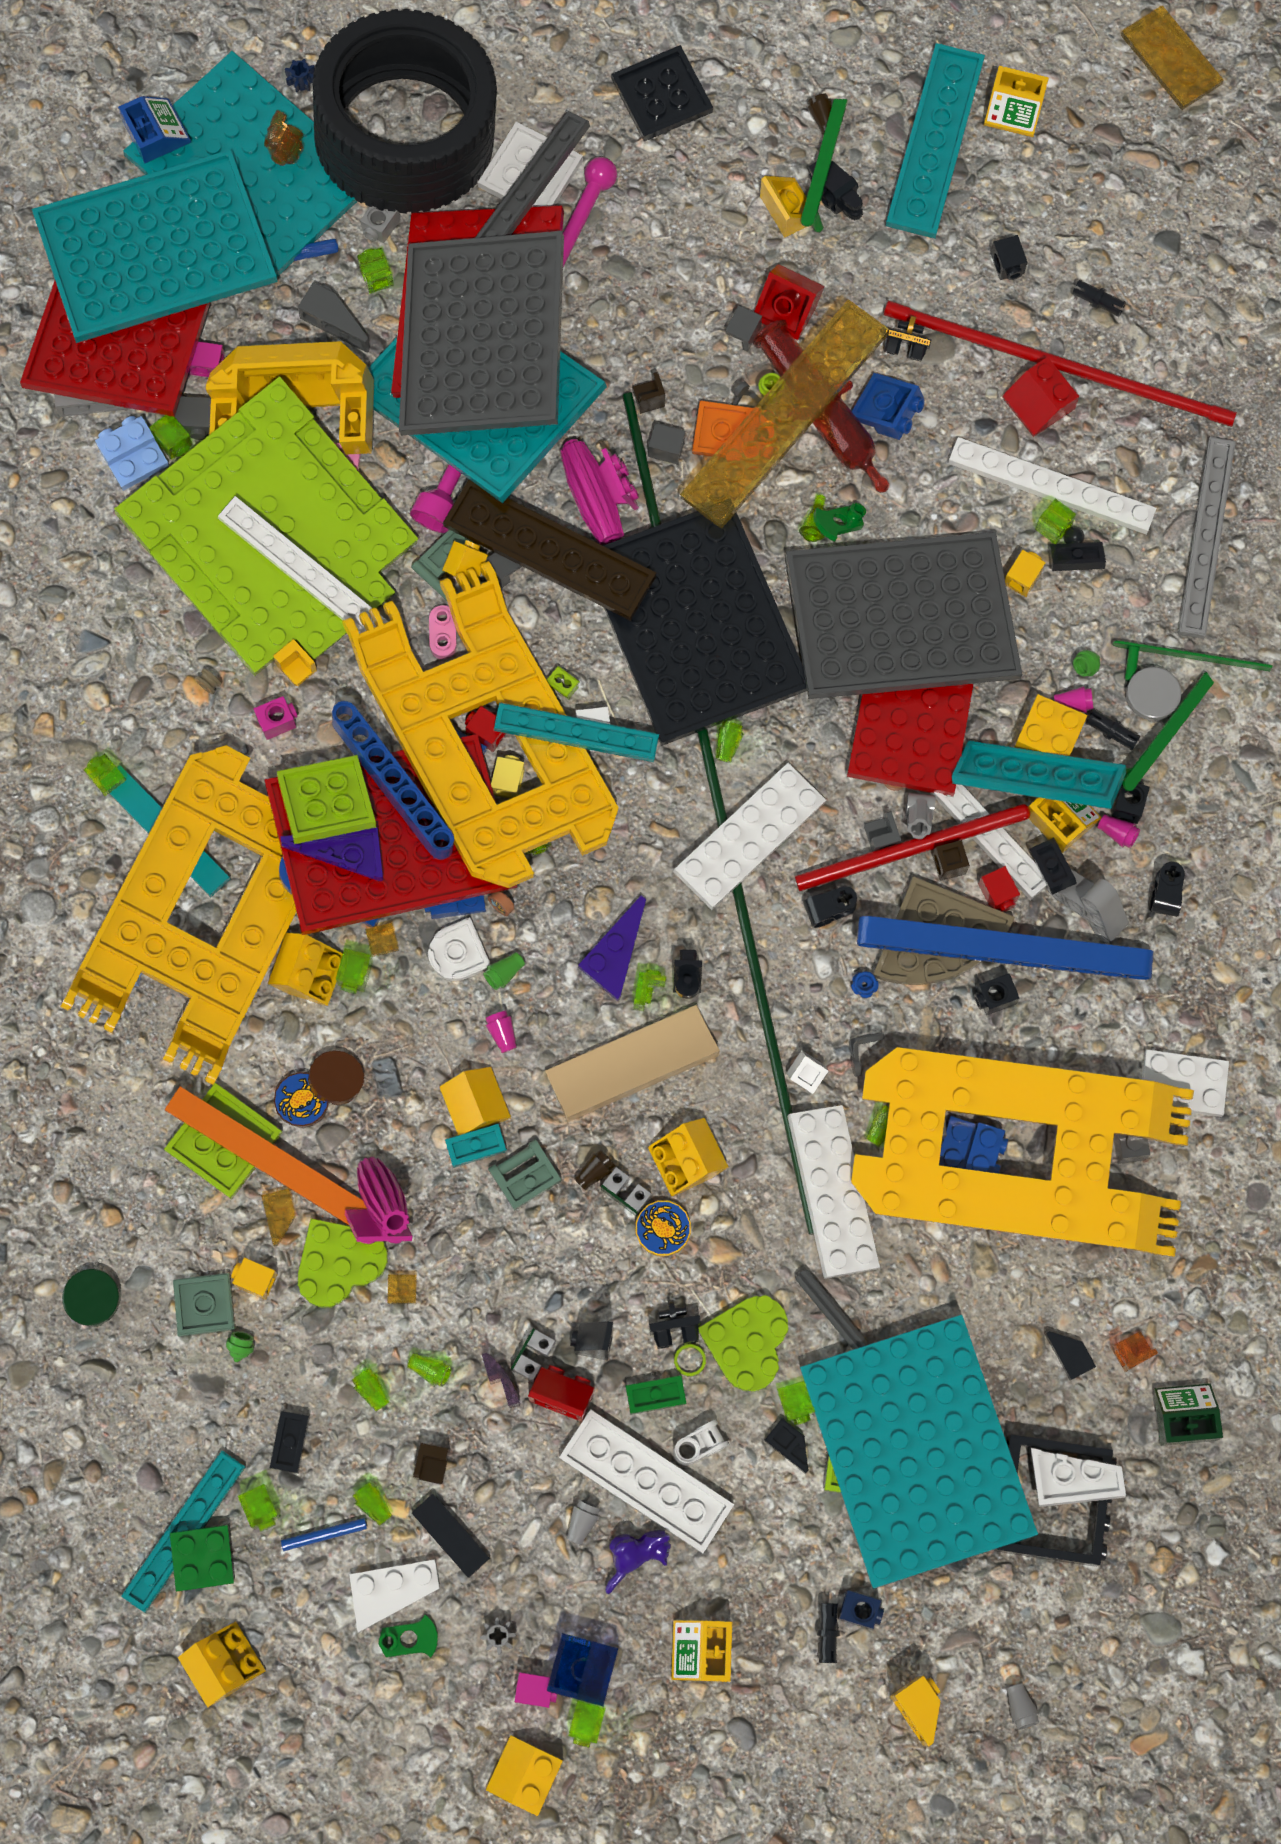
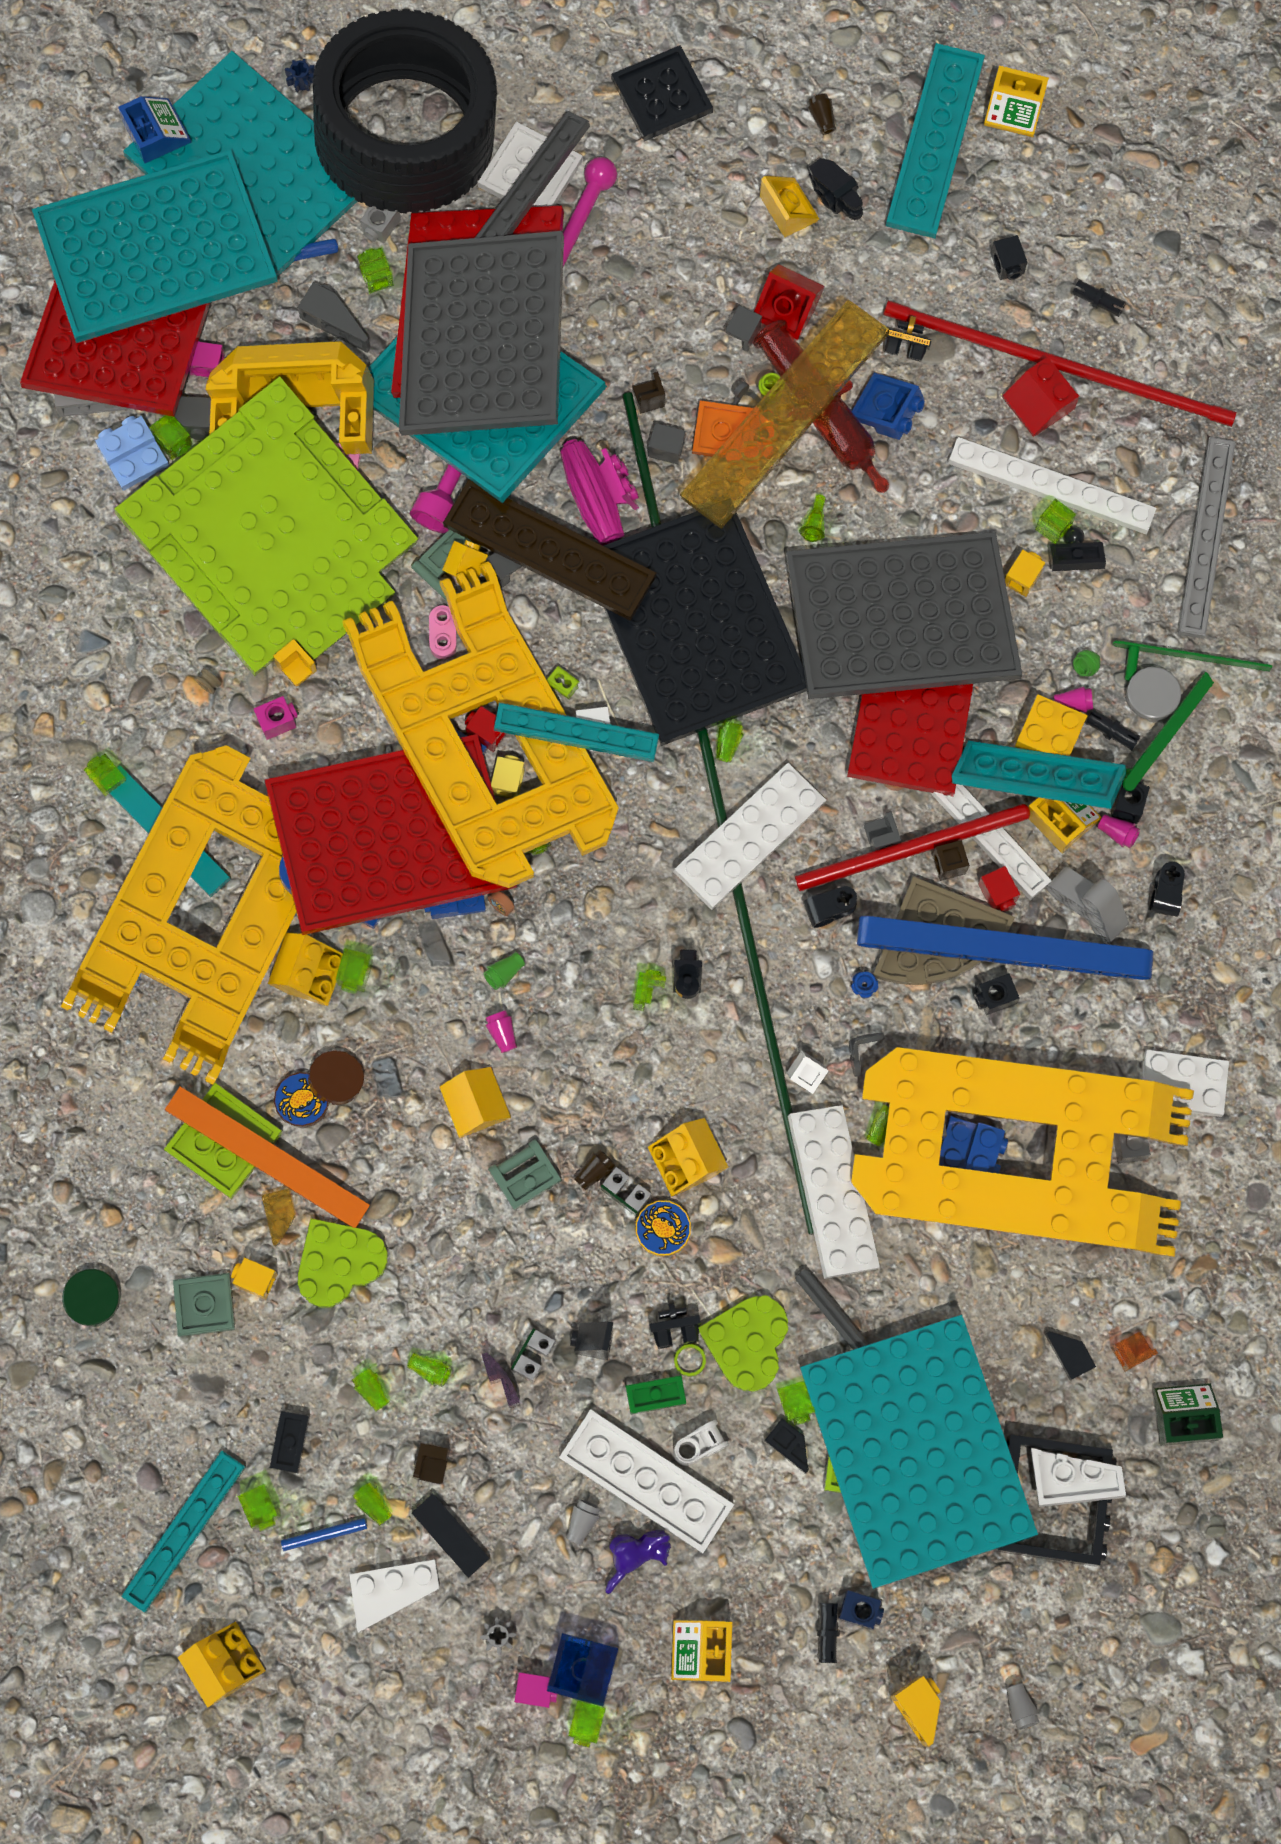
green plate [169,1525,234,1592] -> none
white plate [218,496,389,634] -> none
bright green plate [226,1331,255,1362] -> none
clear orange head [264,110,304,166] -> none
lime plate [276,755,376,844] -> none
dark purple wing [281,827,383,881] -> none
blue beam [332,701,454,860] -> none
dark pink plate [345,1157,413,1244] -> none
clear yellow tile [365,923,399,957] -> none
green piece [378,1615,438,1658] -> none
clear yellow tile [387,1275,417,1304] -> none
white tile [428,917,491,981] -> none
teal plate [445,1124,507,1168] -> none
yellow slope [486,1735,563,1816] -> none
red slope [528,1365,595,1422] -> none
tan arch [545,1005,720,1122] -> none
dark purple wing [578,896,646,1001] -> none
green piece [801,99,848,233] -> none
green piece [813,503,866,542] -> none
light grey piece [905,793,936,839] -> none
black plate [1029,838,1077,895] -> none
clear yellow tile [1121,5,1224,110] -> none

